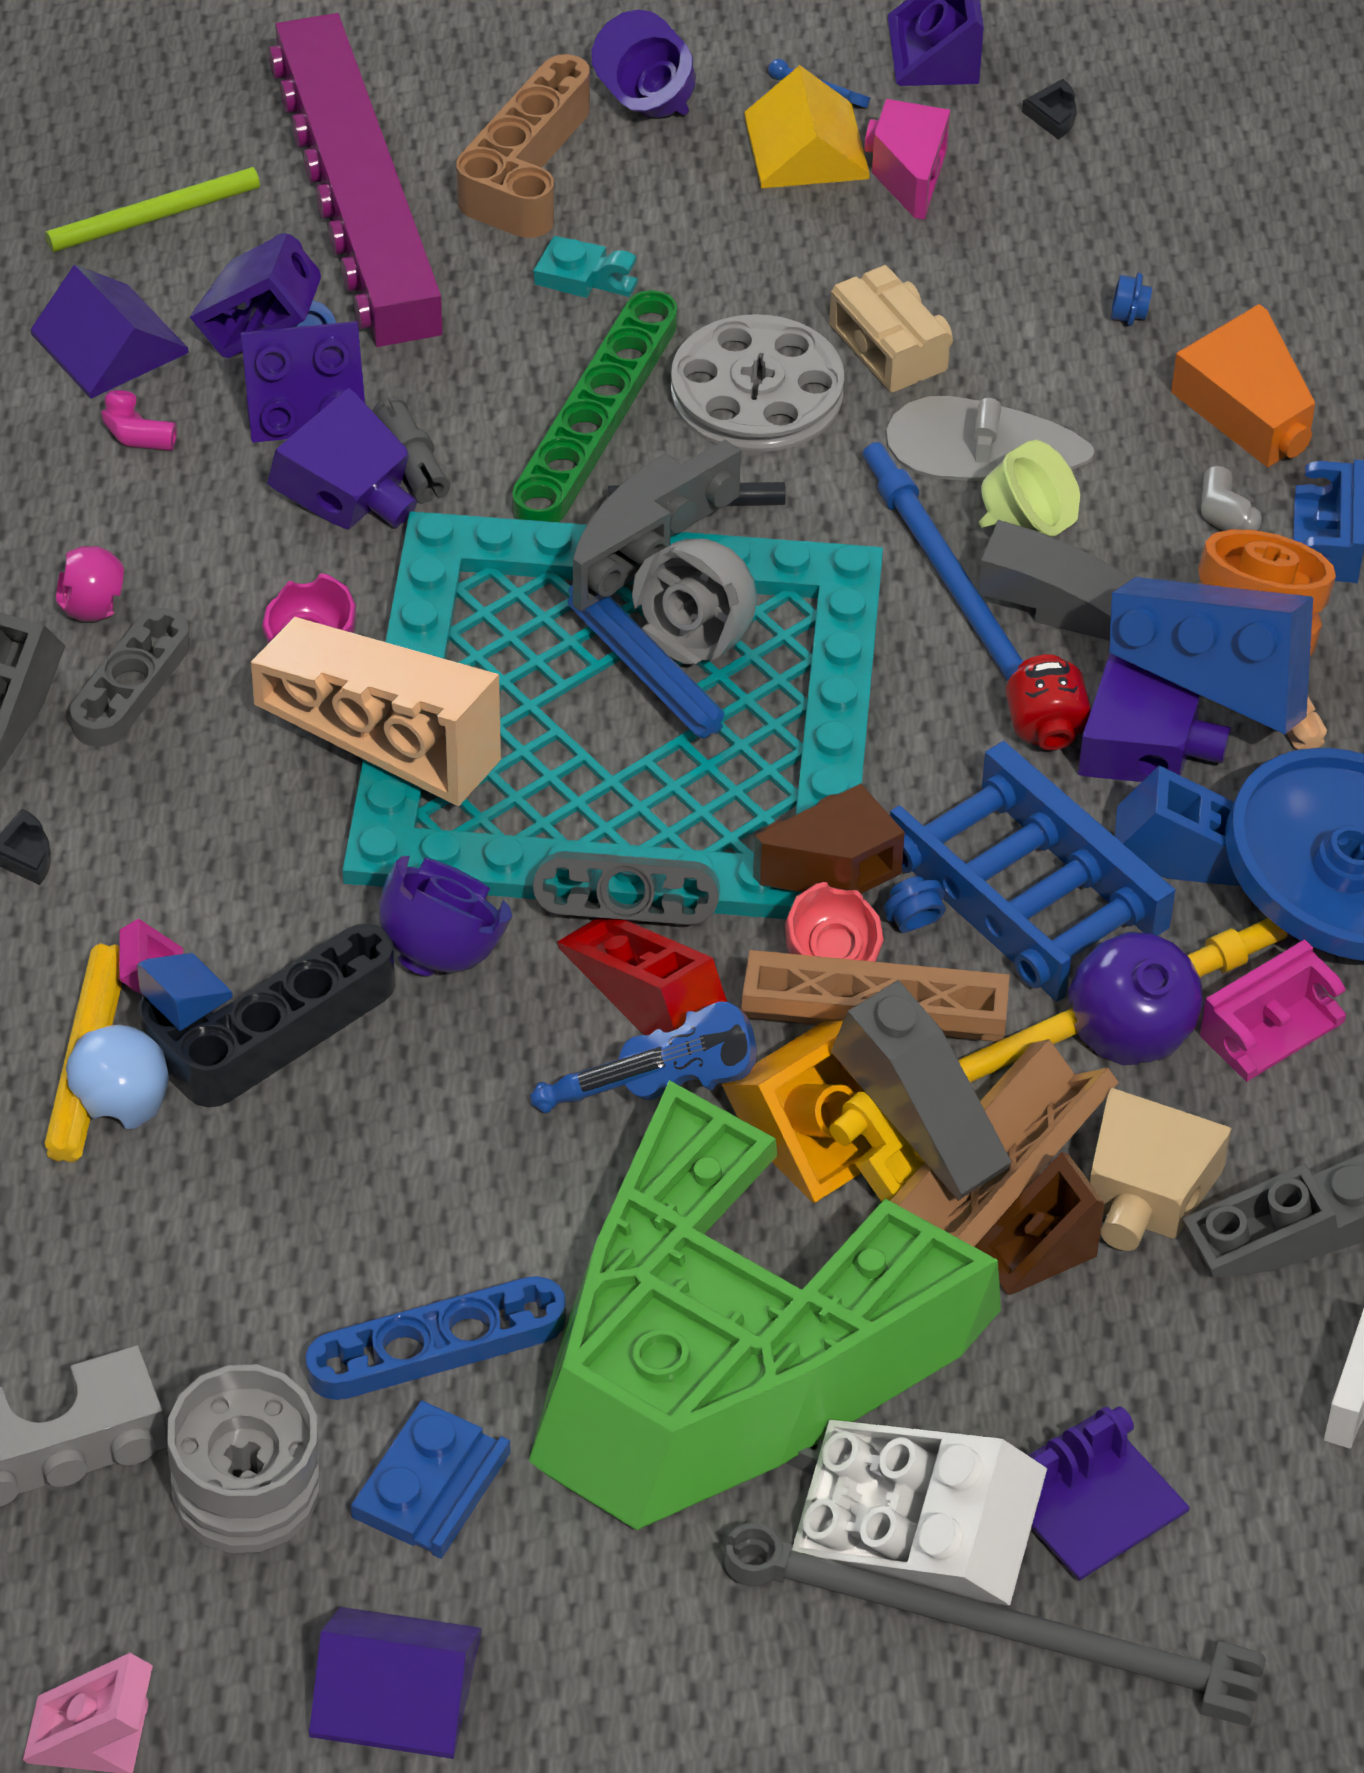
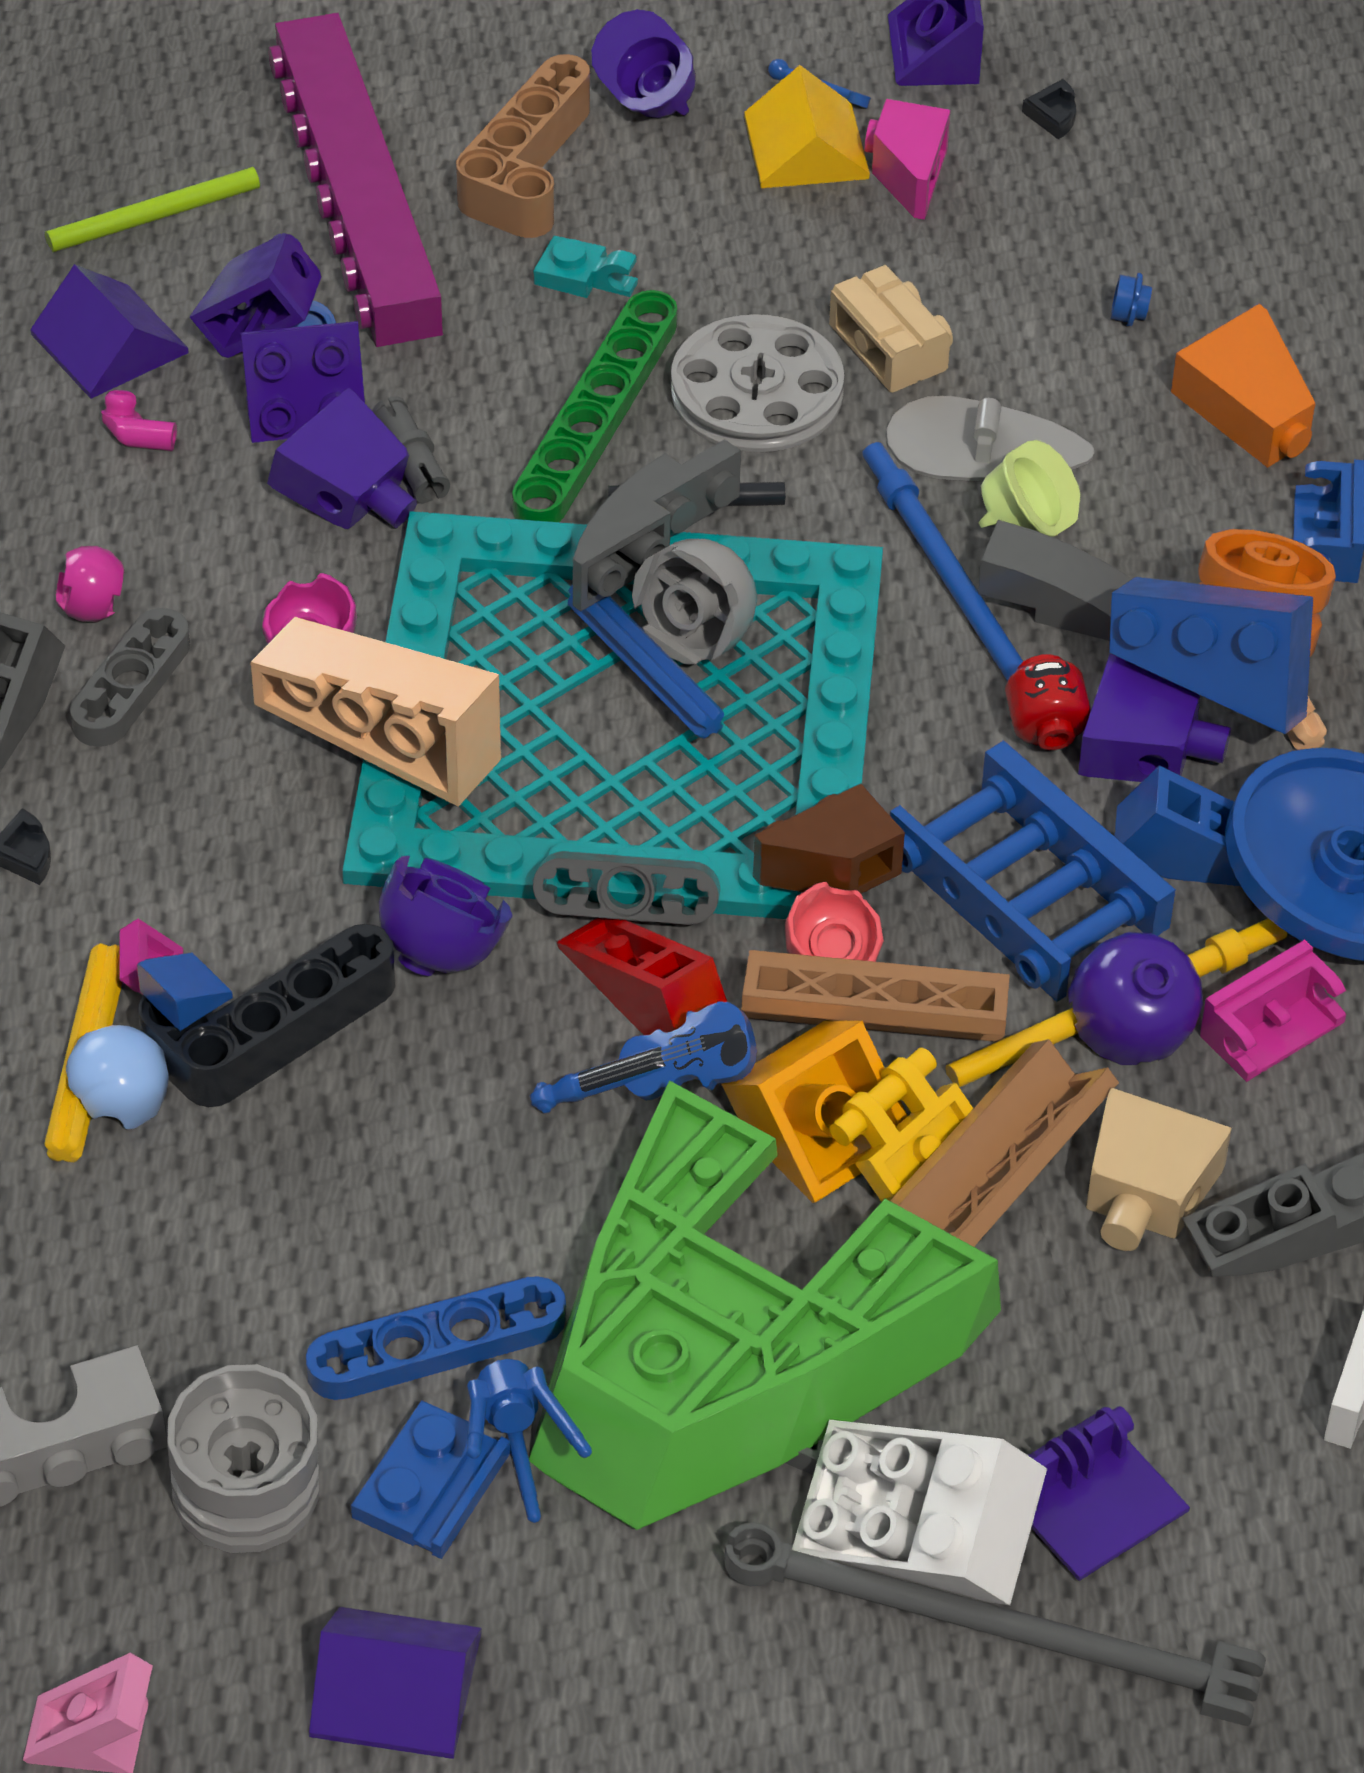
dark grey slope [831,980,1012,1201] -> none
blue plate [883,876,946,933] -> none
reddish brown slope [974,1152,1105,1295] -> none
light grey arm [1201,466,1262,531] -> none
none -> blue plant [467,1359,592,1523]

